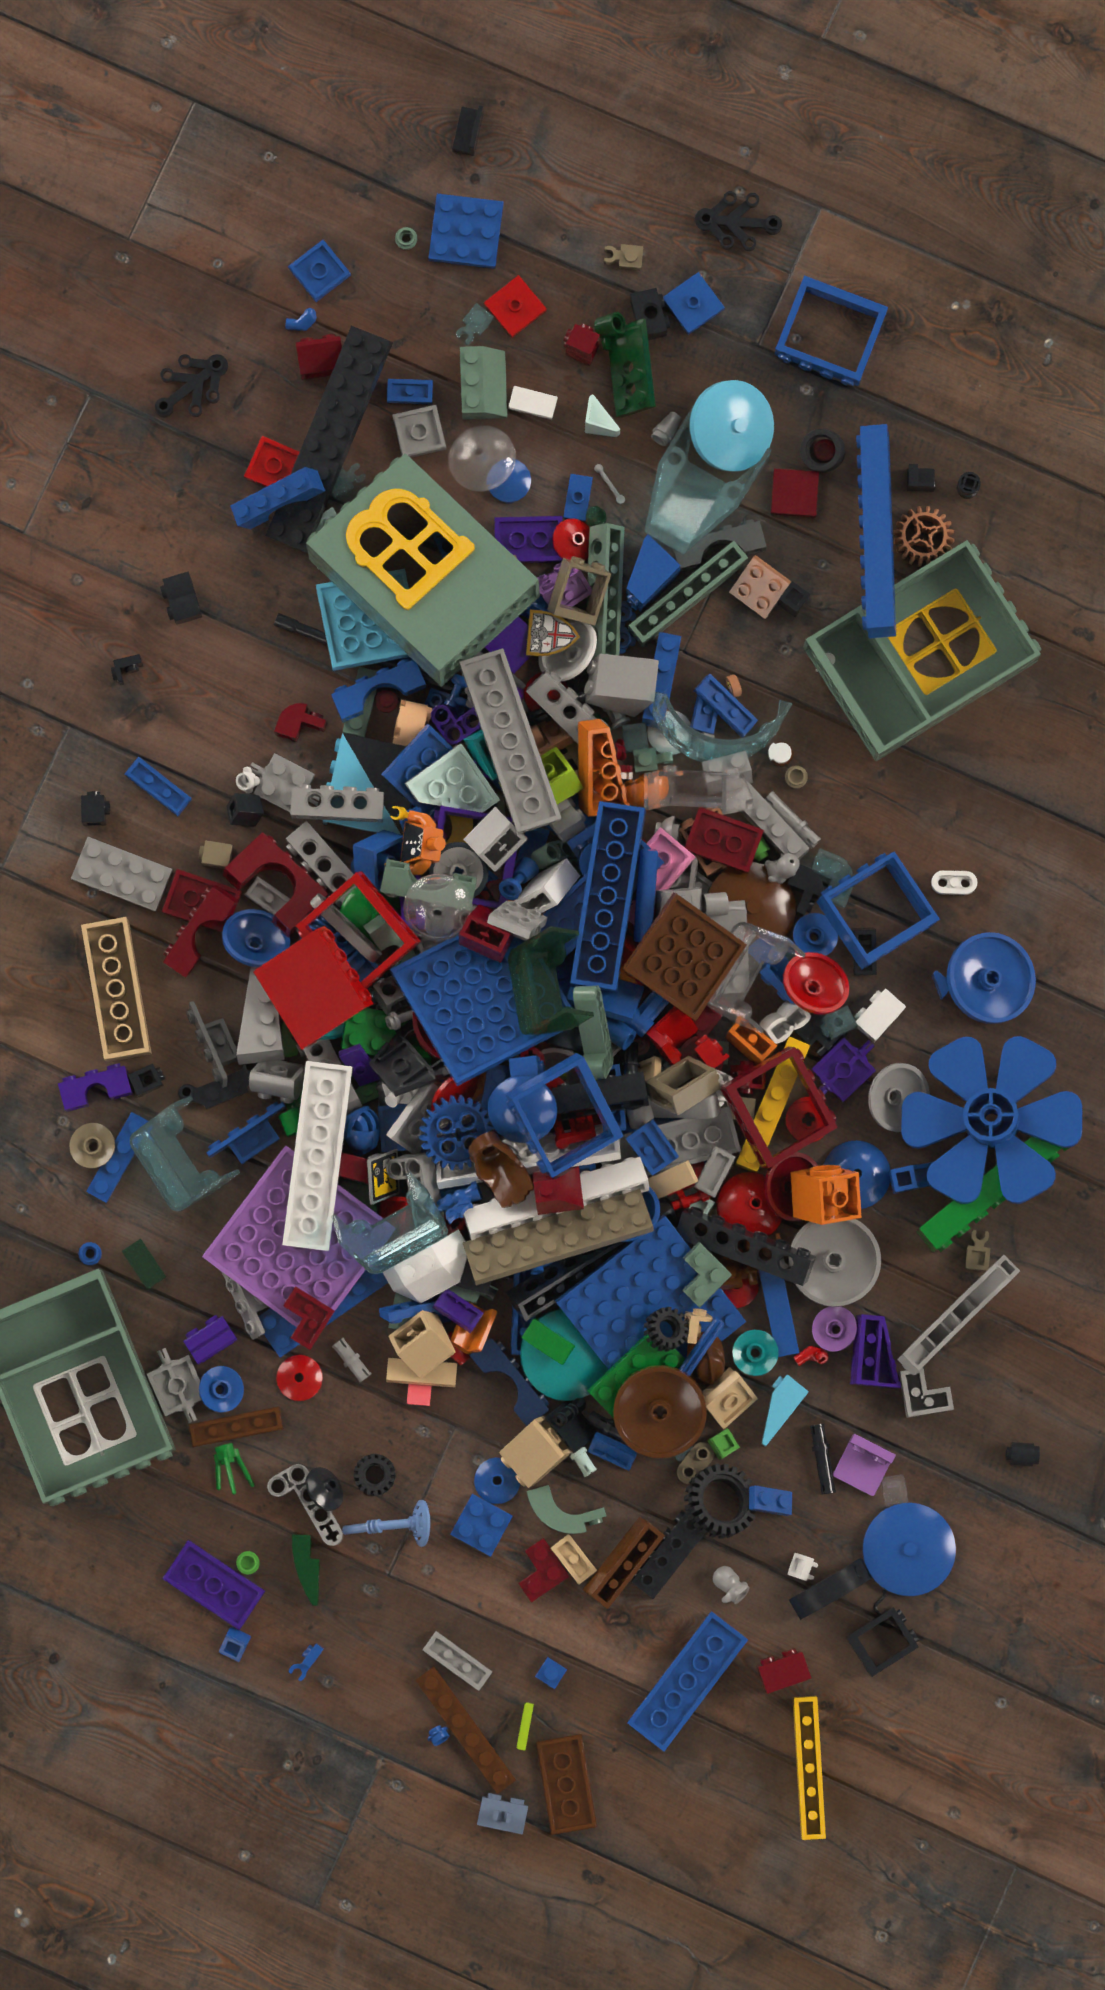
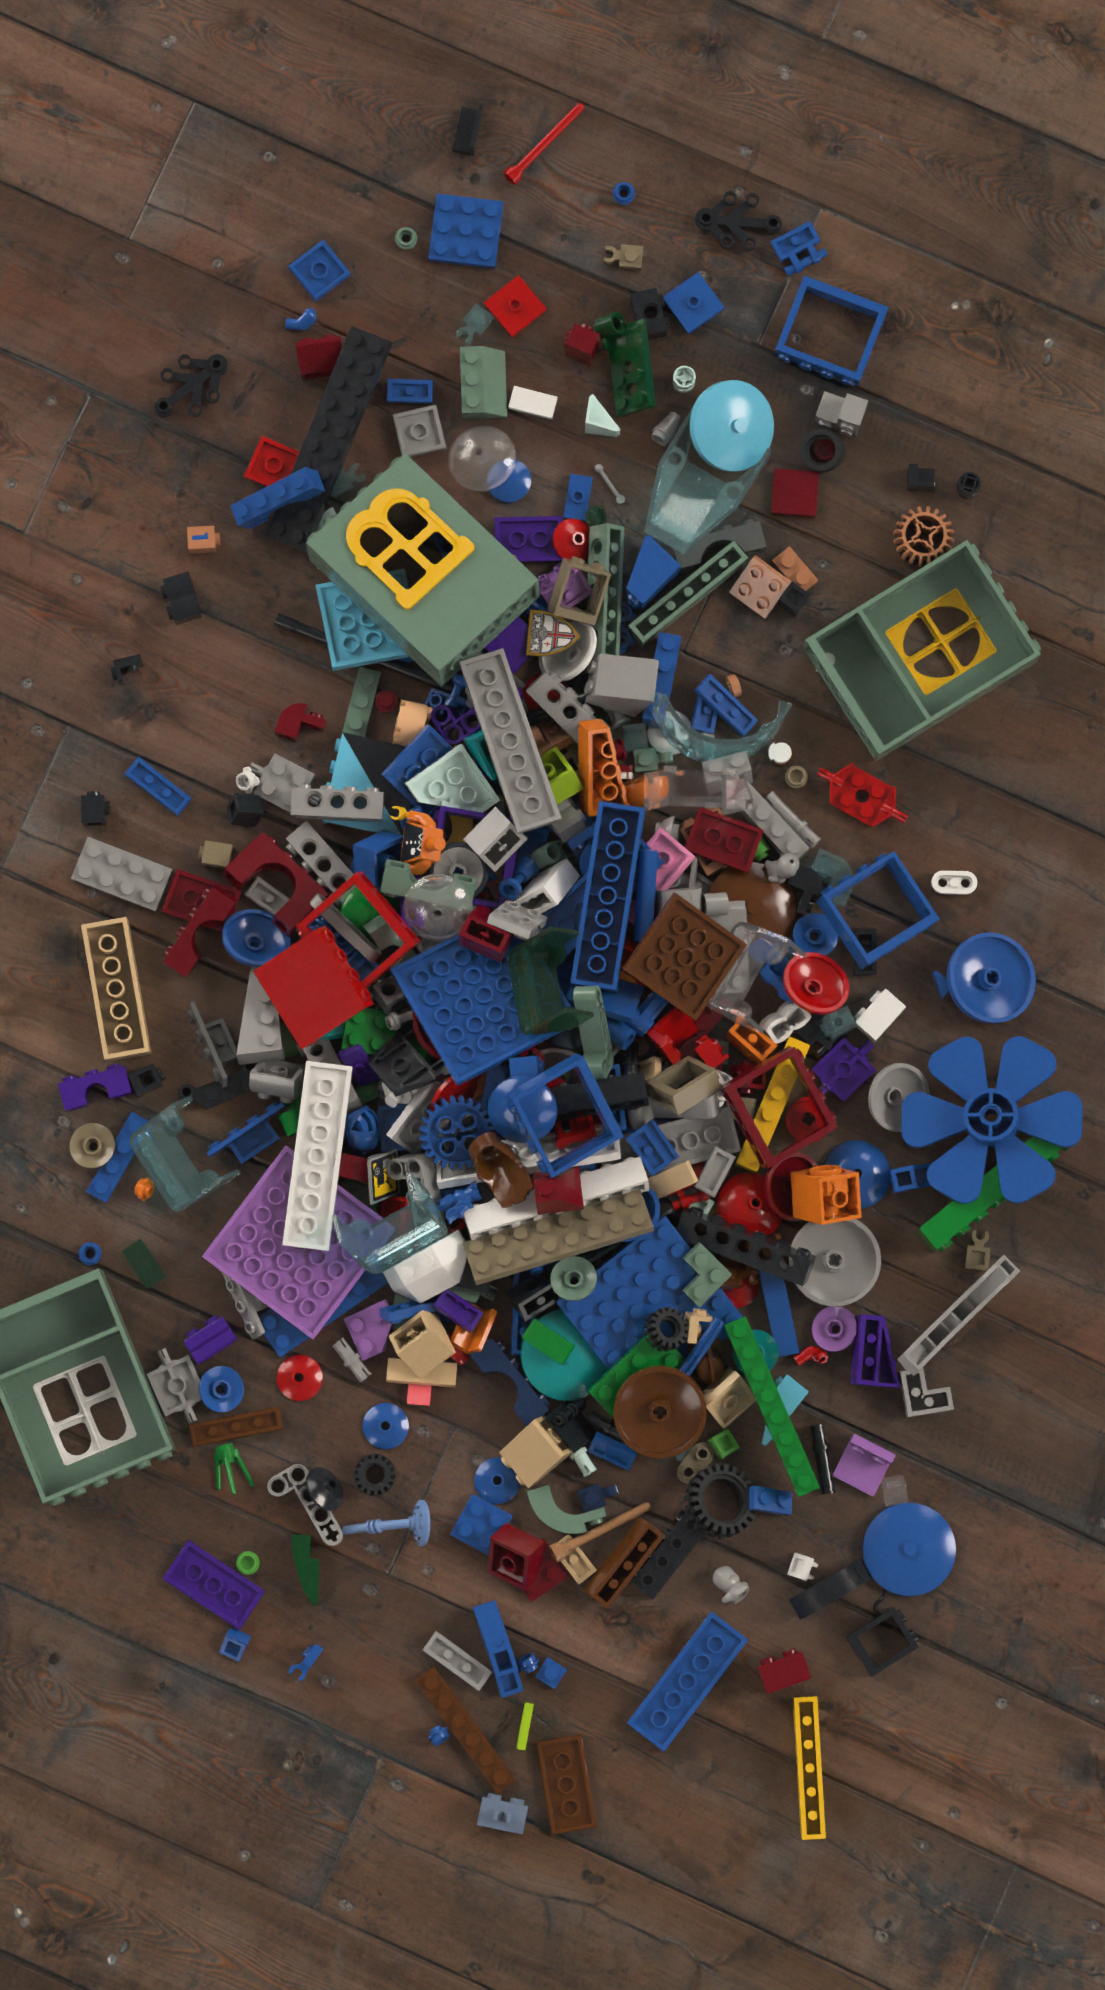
dark red plate [283,1286,335,1350] -> none
blue arch [331,658,426,723] -> none
blue brick [856,424,896,638] -> none
black brick [1006,1442,1040,1466] -> none
none -> orange plate [134,1178,155,1202]
none -> nougat brick [187,526,221,554]
none -> medium lavender plate [344,1300,394,1361]
none -> blue dish [363,1403,409,1449]
none -> blue slope [472,1600,524,1698]
none -> dark red slope [488,1523,544,1591]
none -> red piece [503,103,584,185]
none -> blue plate [517,1653,539,1673]
none -> medium nougat piece [549,1502,651,1563]
none -> sand green dish [550,1256,597,1301]
none -> dark blue plate [577,1483,619,1513]
none -> blue plate [613,182,635,205]
none -> light aqua wheel [673,366,696,393]
none -> green brick [724,1316,820,1498]
none -> blue plate [770,221,828,276]
none -> nougat plate [772,546,818,591]
none -> light grey brick [814,391,868,437]
none -> red plate [817,763,908,828]

